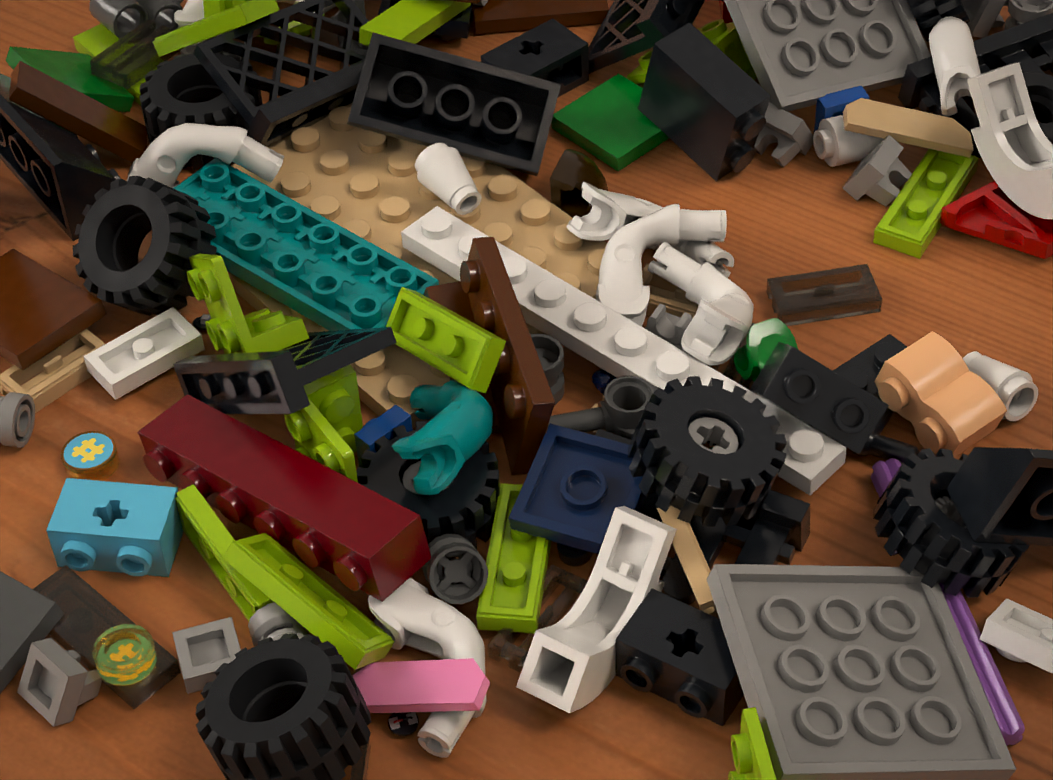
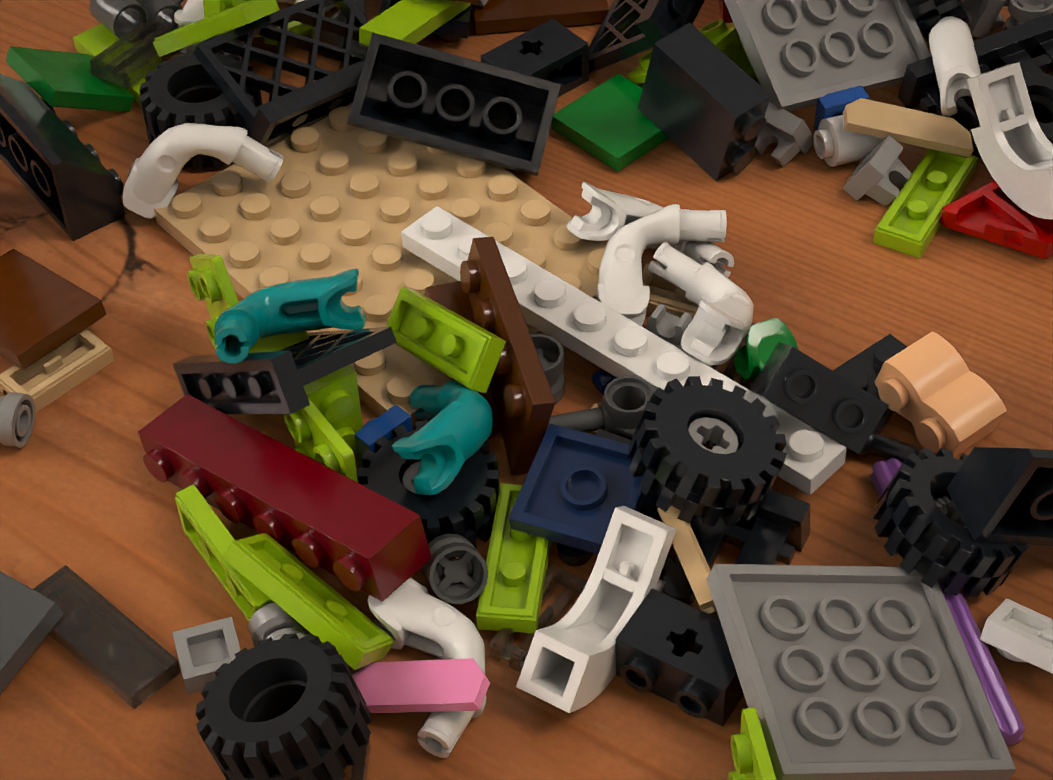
reddish brown tile [9,61,147,163] -> none
light grey tile [17,638,104,727] -> none
medium azure brick [46,478,184,577] -> none
tile [61,431,120,481] -> none
black tyre [73,176,217,316] -> none
white plate [84,307,205,400] -> none
clear yellow tile [92,624,157,686] -> none
teal plate [173,158,439,331] -> none
black piece [193,314,211,330] -> none
black piece [388,712,419,736] -> none
white cone [415,143,482,215] -> none
dark brown brick [550,149,608,218] -> none
clear smoke tile [766,264,882,326] -> none
white cone [963,351,1038,421] -> none
none -> teal piece [214,269,366,364]

